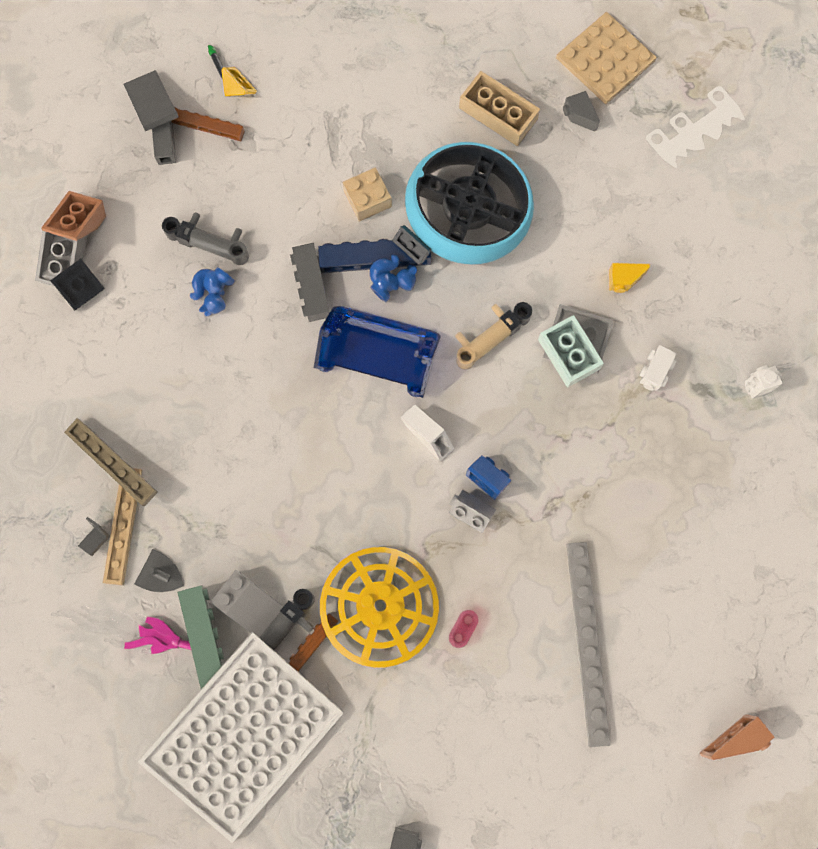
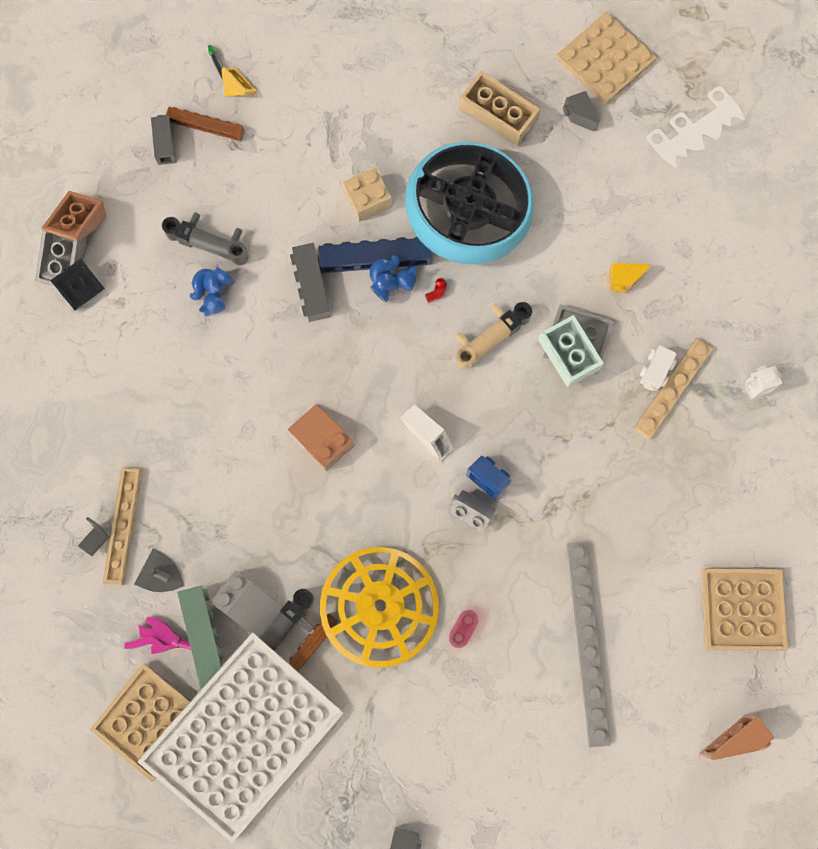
dark tan plate [64,418,158,507] -> none
dark grey tile [123,70,179,131] -> none
clear blue windscreen [313,306,441,398] -> none
plate [392,225,432,265] -> none
none -> tan plate [90,663,190,782]
none -> nougat slope [288,404,354,471]
none -> red arm [425,278,447,303]
none -> tan plate [634,338,713,440]
none -> tan plate [701,569,788,651]

